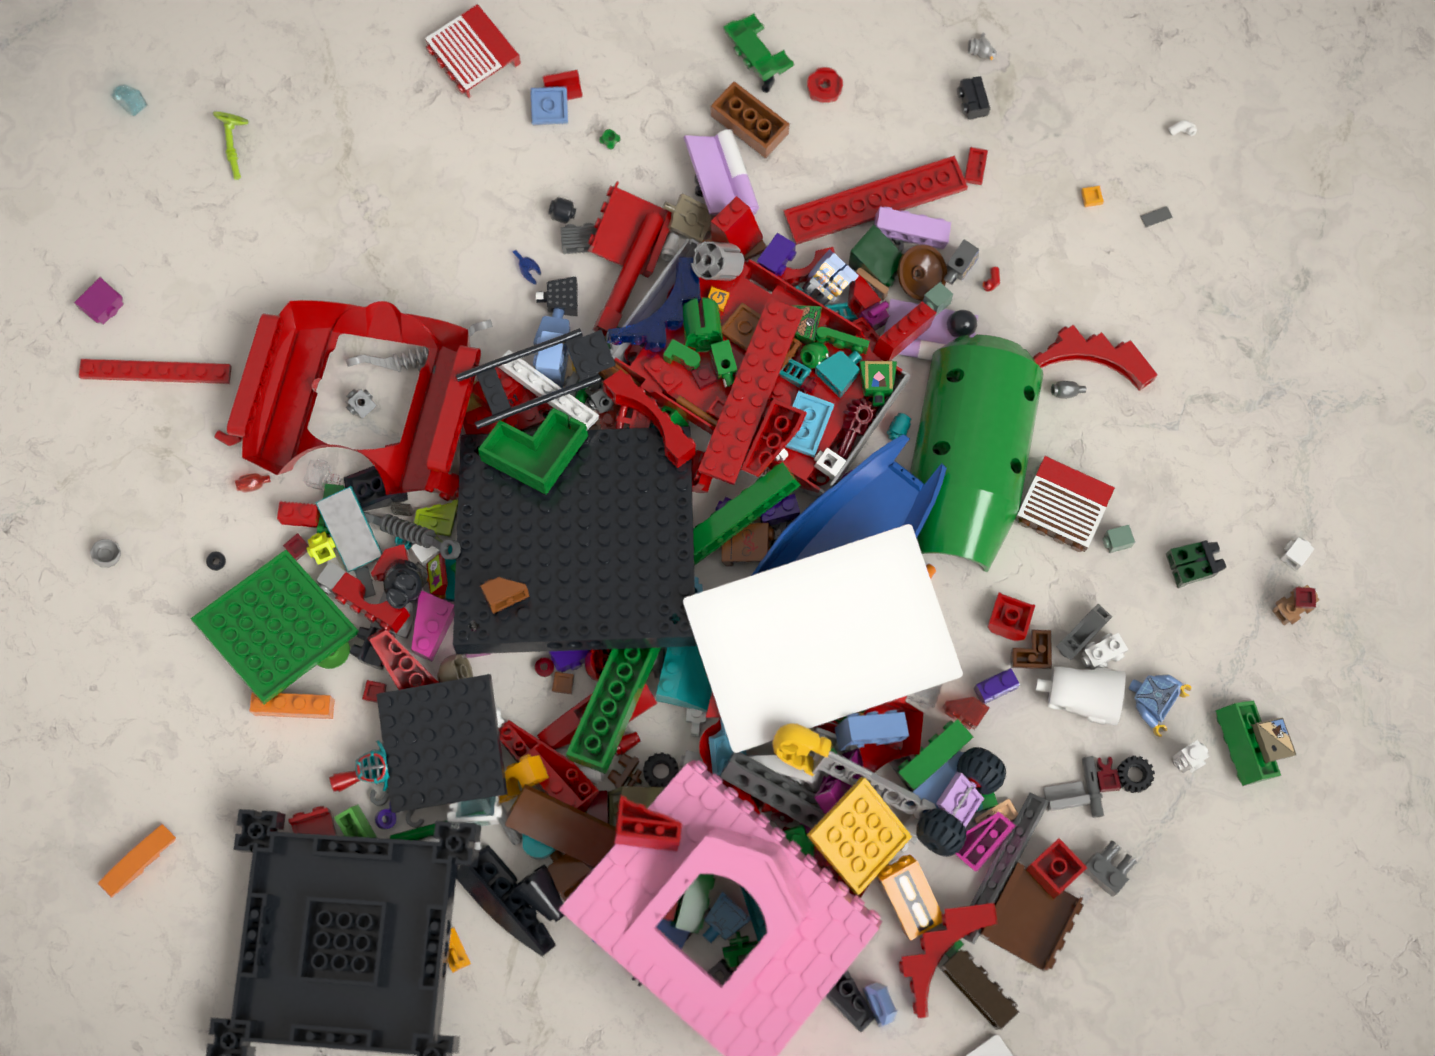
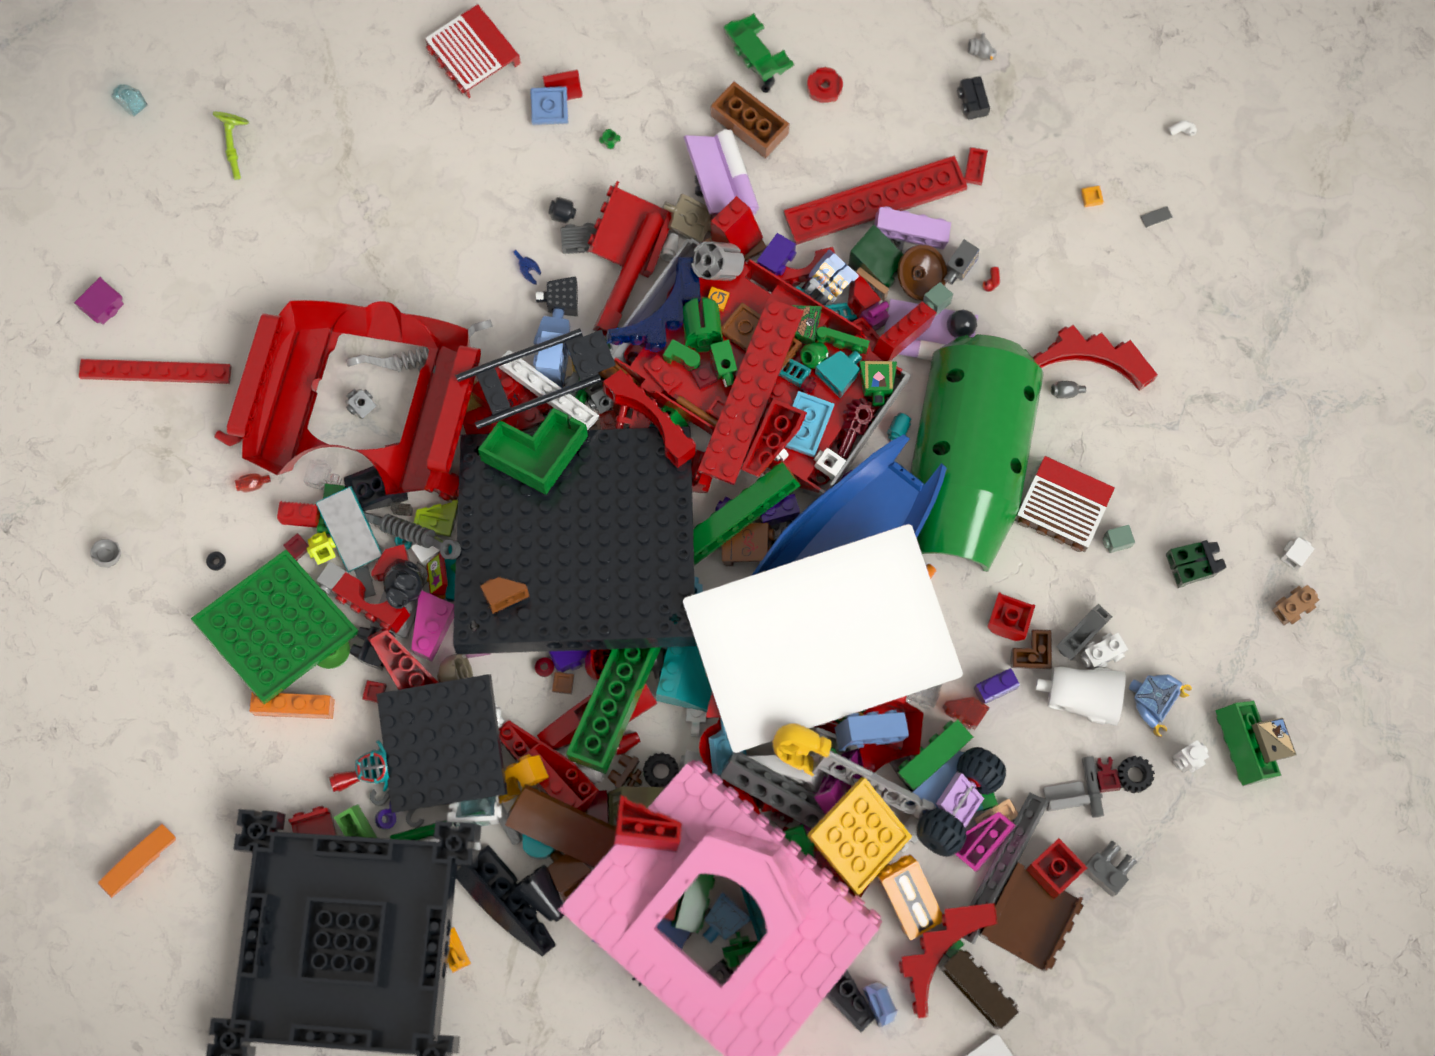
dark red plate [1294,587,1316,609] -> none

